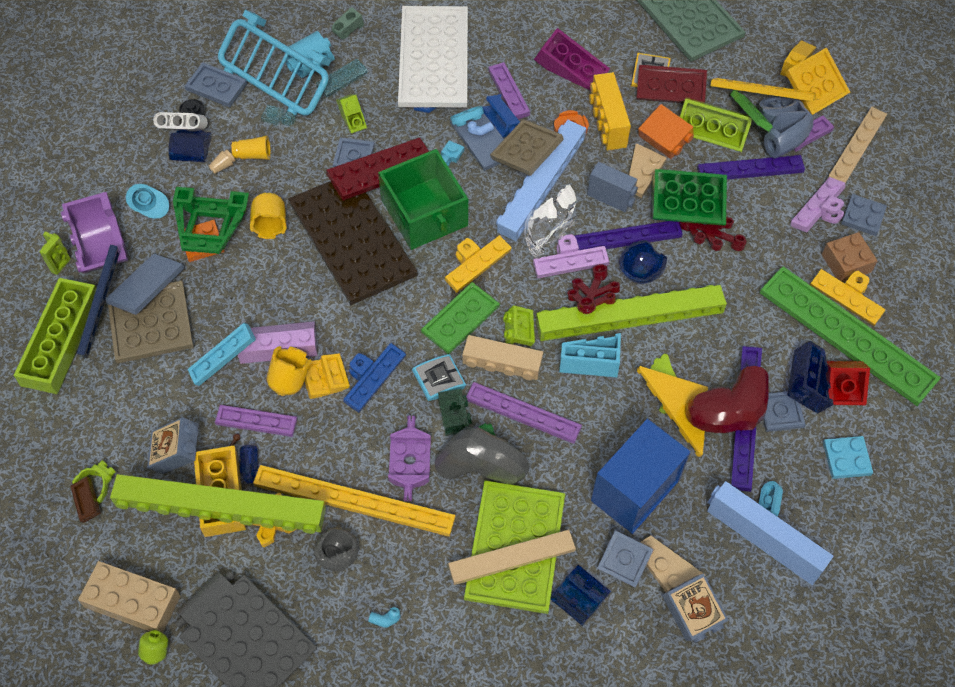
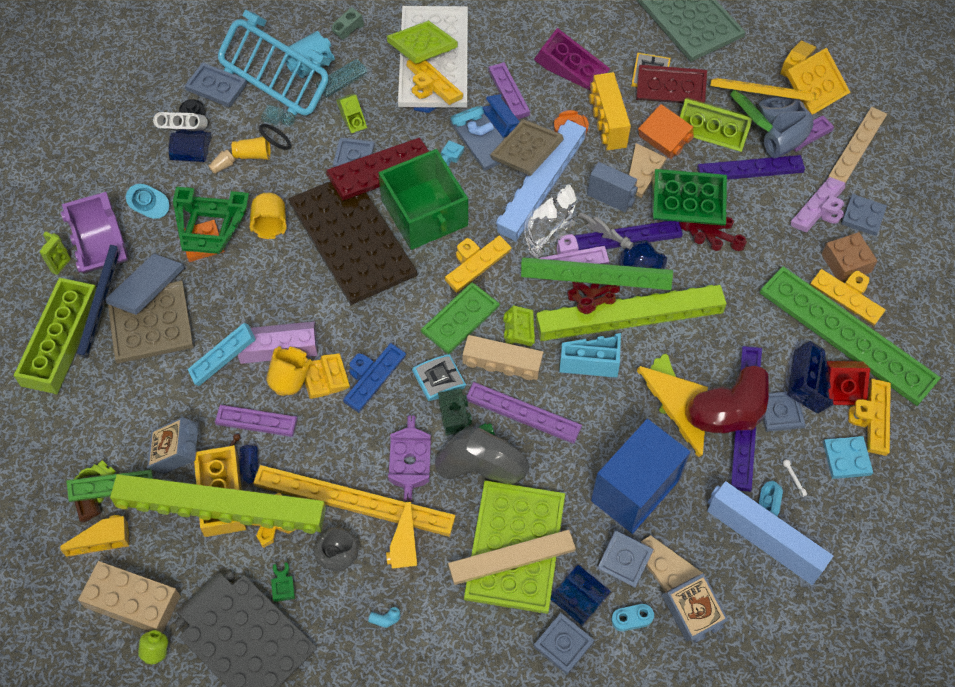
none -> yellow slope [60,515,129,557]
none -> bright green tile [66,470,153,502]
none -> black tyre [259,124,291,150]
none -> green plate [271,562,295,602]
none -> yellow slope [386,502,417,569]
none -> lime plate [387,20,458,64]
none -> yellow plate [406,60,463,105]
none -> bright green plate [521,257,673,290]
none -> sand blue plate [533,613,595,675]
none -> light grey piece [578,213,633,249]
none -> medium azure plate [611,604,654,631]
none -> white hinge [783,459,807,497]
none -> yellow plate [848,379,891,456]

